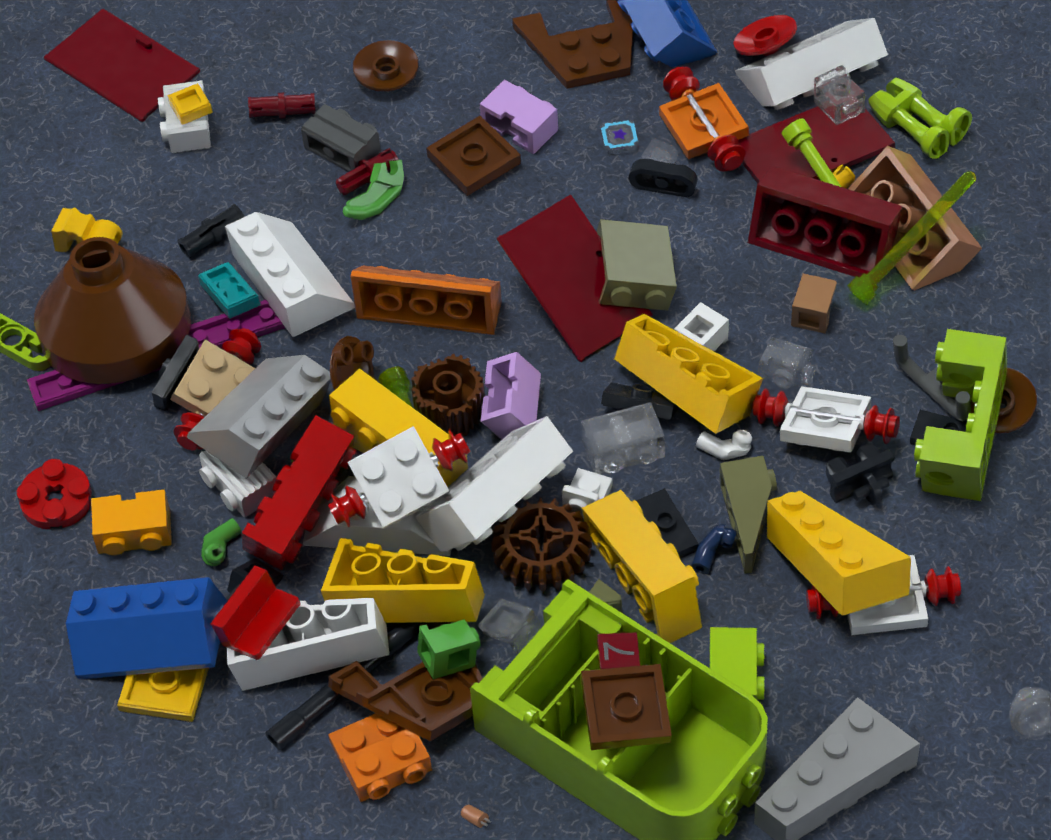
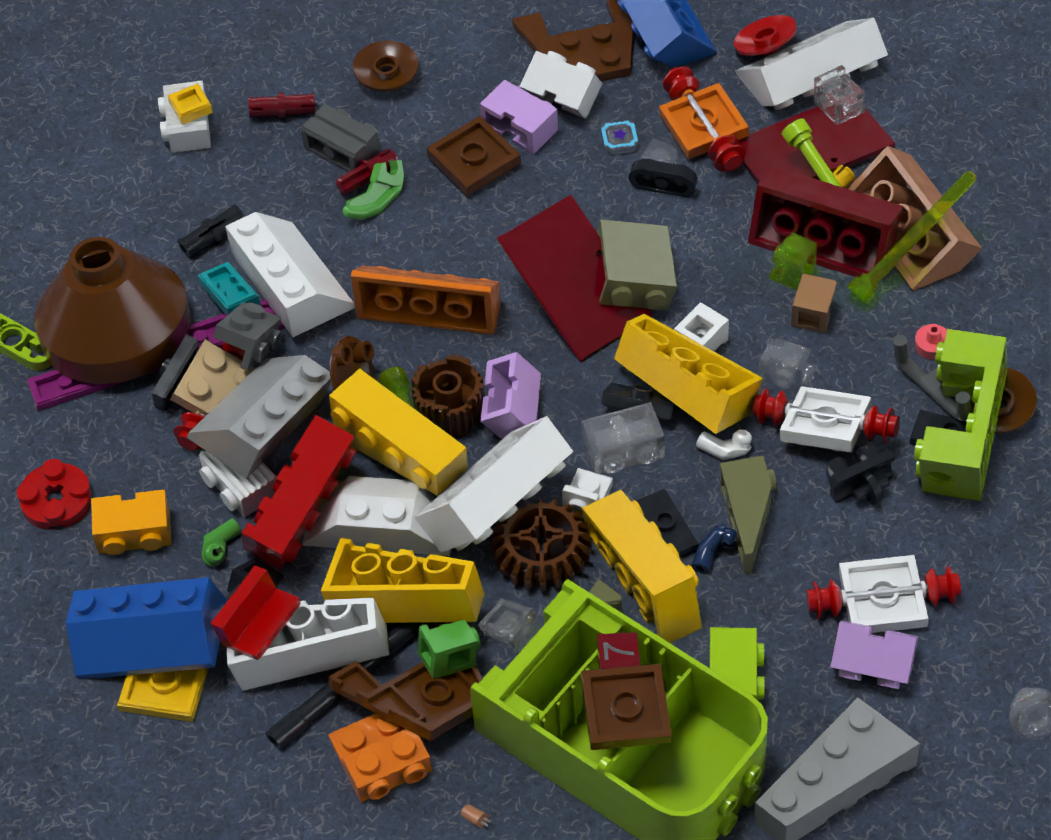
dark red container [44,9,200,122] -> none
yellow leg [51,208,123,252] -> none
white plate [328,426,471,530] -> none
yellow wedge [767,491,911,616] -> none
lime piece [868,77,972,159] -> none
none -> dark grey bracket [213,302,282,371]
none -> white brick [519,51,603,119]
none -> clear neon green brick [768,232,817,291]
none -> lavender brick [831,620,919,689]
none -> coral tile [915,324,947,360]

